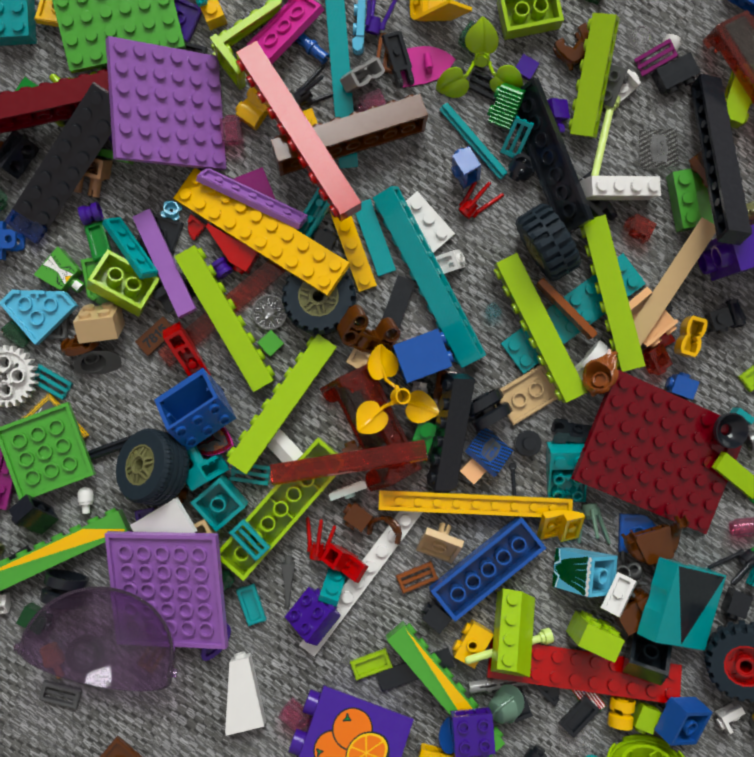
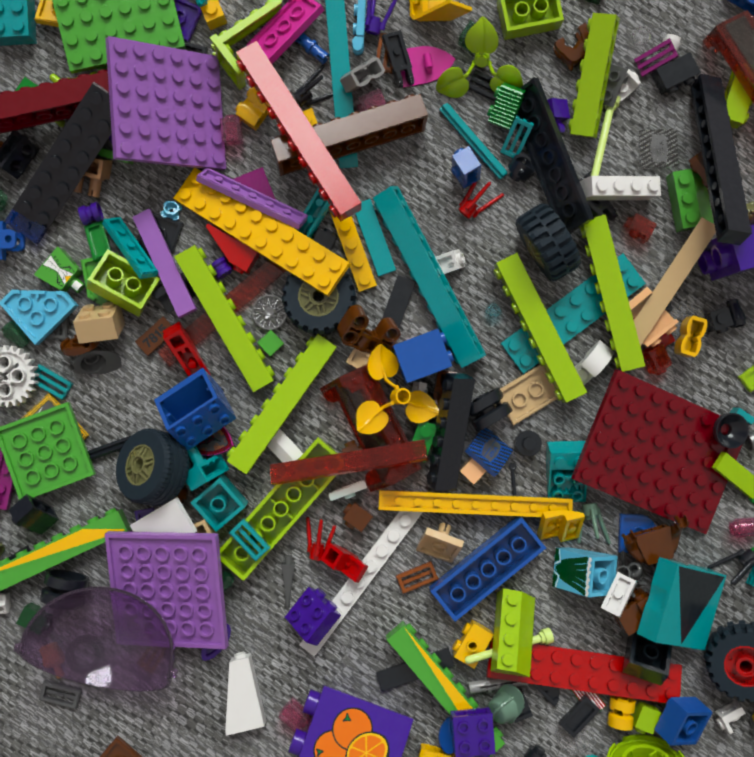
white cylinder [78,486,94,514] -> none
red tile [188,214,206,241] -> none
teal tile [230,464,271,486] -> none
teal tile [236,583,267,627] -> none
teal plate [318,568,346,607] -> none
lime tile [350,648,393,681] -> none
reddish brown helmet [366,515,402,545] -> none
white wing [406,191,455,253] -> none
black brick [421,600,452,634] -> none
dark purple tile [516,54,540,81] -> none
dark orange tile [535,278,598,340] -> none
black plate [551,418,592,444] -> none
lime brick [566,610,625,663] -> none
dark orange hair [582,349,619,397] -> none
blue brick [665,372,699,400] -> none
black brick [721,587,753,620] -> none

